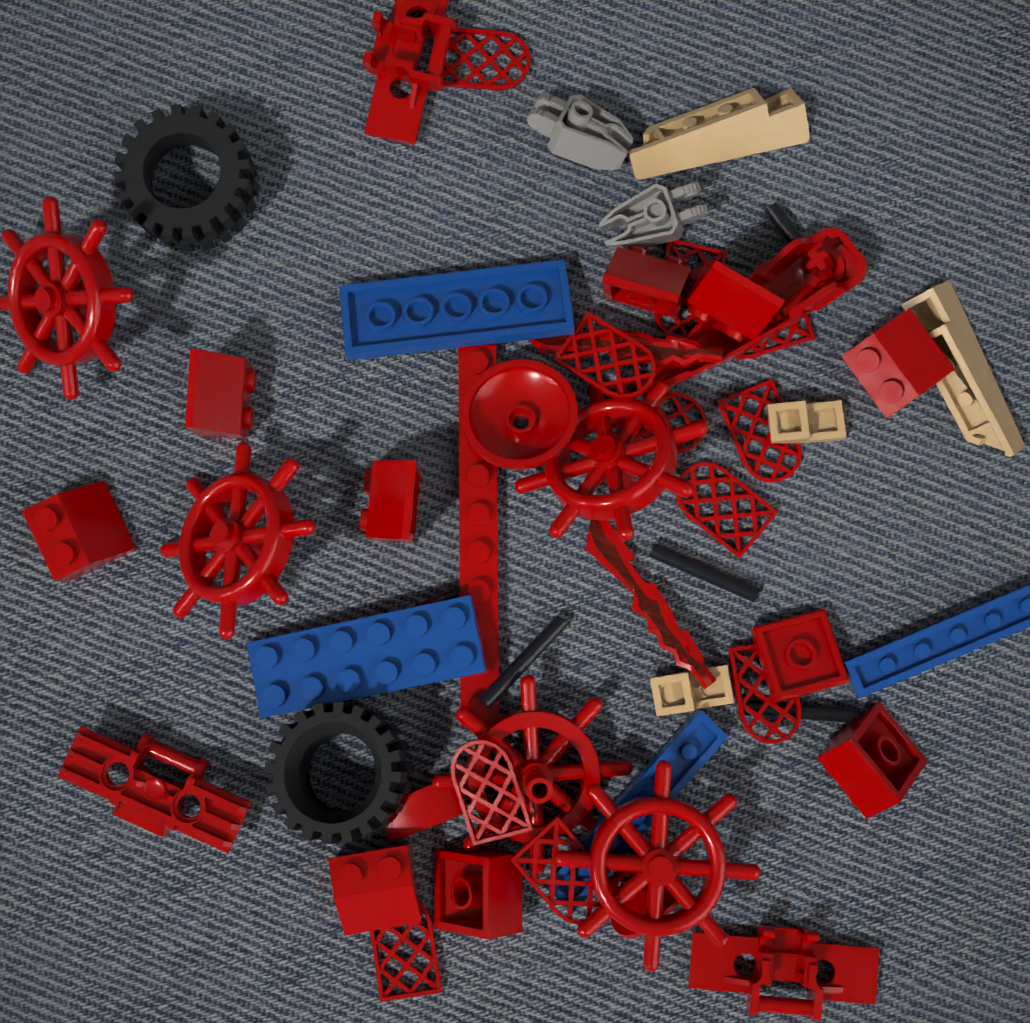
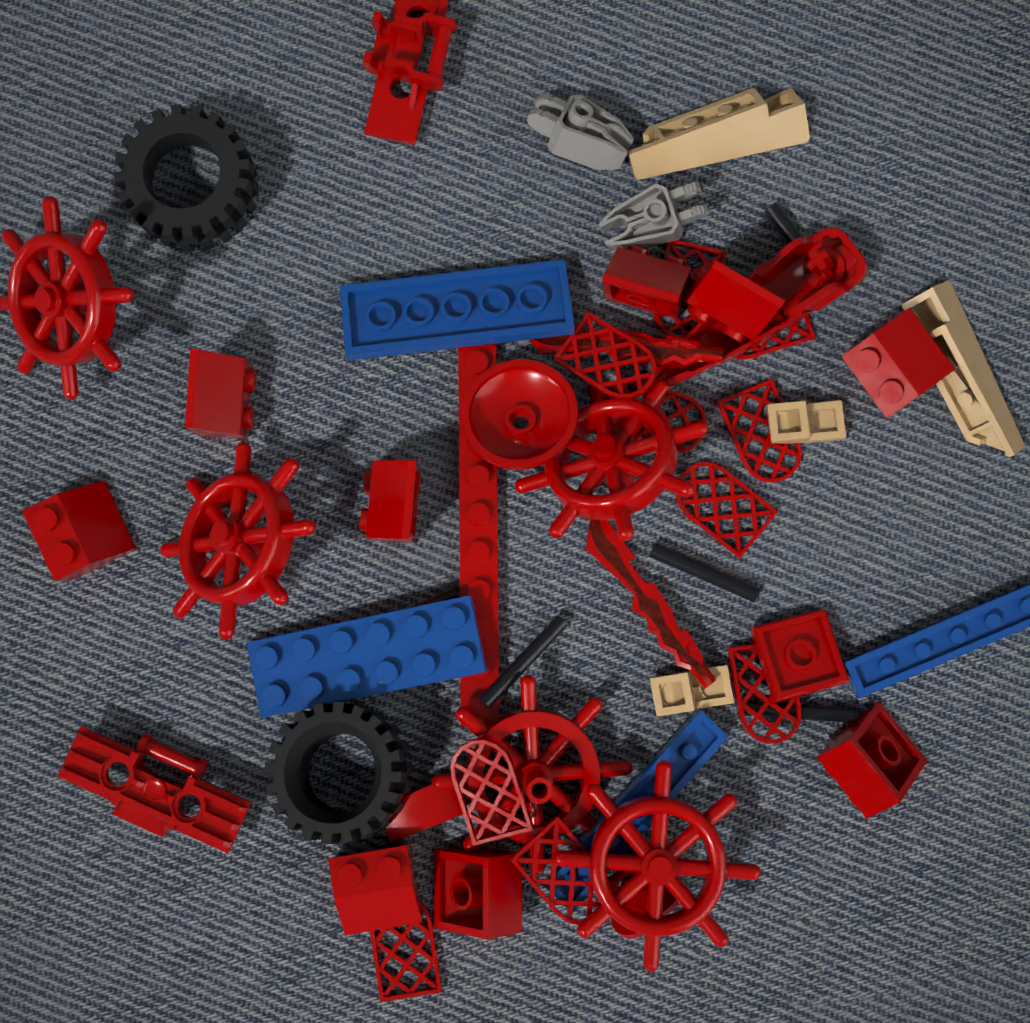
red window [441,28,530,91] -> none
red piece [688,925,879,1021] -> none

